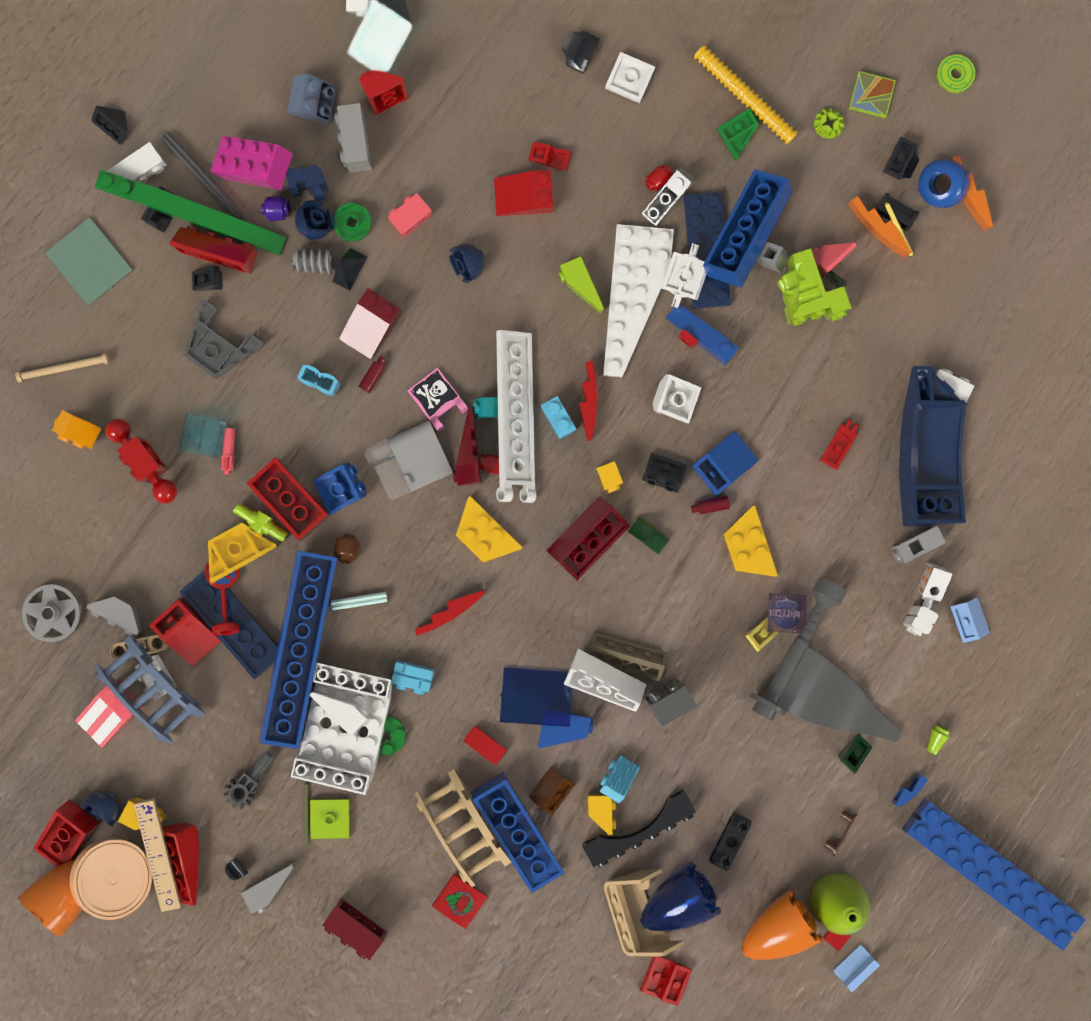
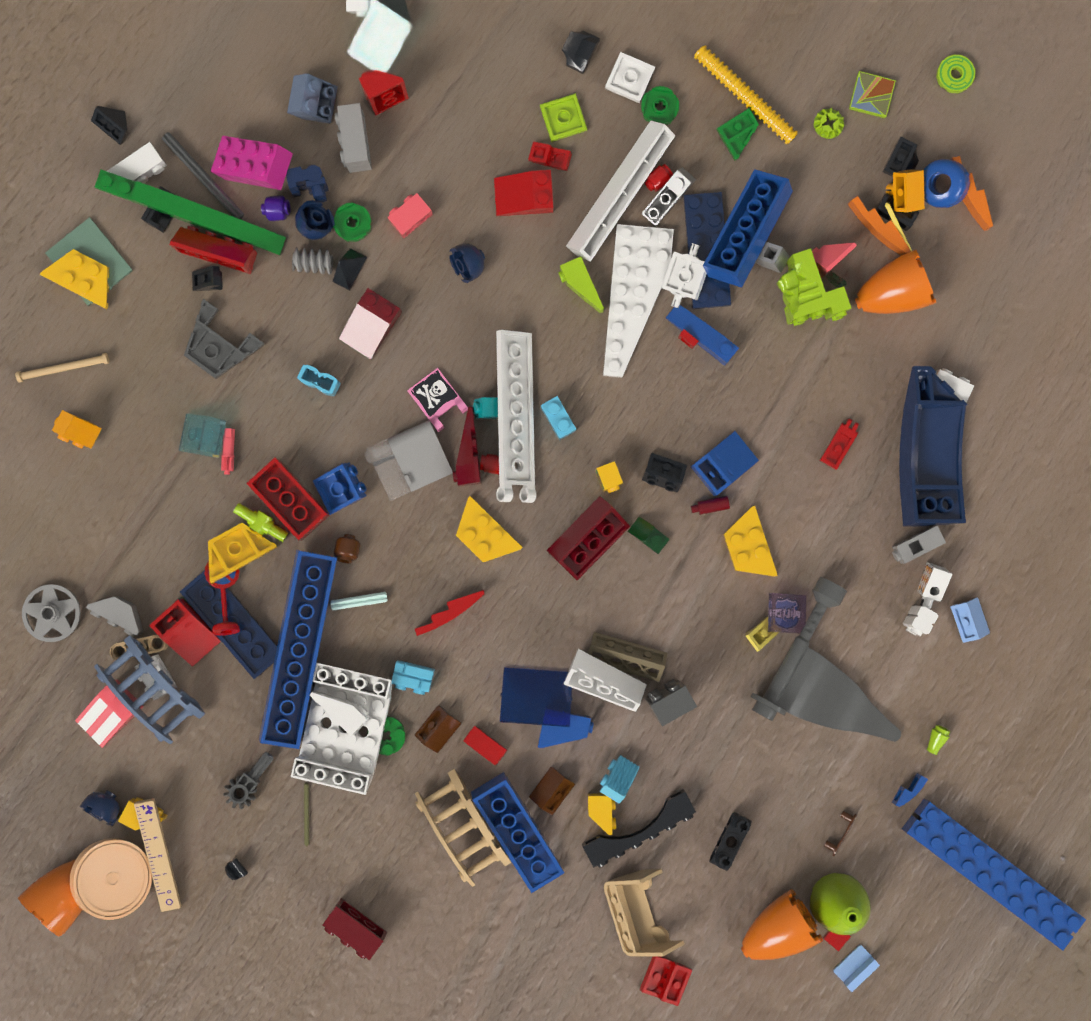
red slope [33,800,99,867] -> none
red brick [105,418,178,504] -> none
red wedge [162,822,199,906] -> none
light grey slope [241,861,296,914] -> none
lime plate [310,799,350,839] -> none
dark red cylinder [358,356,386,394] -> none
red slope [432,874,488,929] -> none
red slope [579,361,597,442] -> none
clear blue cylinder [640,861,721,932] -> none
white slope [653,374,701,424] -> none
dark green slope [838,734,872,774] -> none
none -> yellow wing [40,249,109,309]
none -> reddish brown panel [415,705,461,753]
none -> lime tile [540,93,587,142]
none -> white brick [566,121,675,262]
none -> green plate [641,86,679,125]
none -> orange cylinder [855,249,937,314]
none -> light orange brick [886,169,925,212]

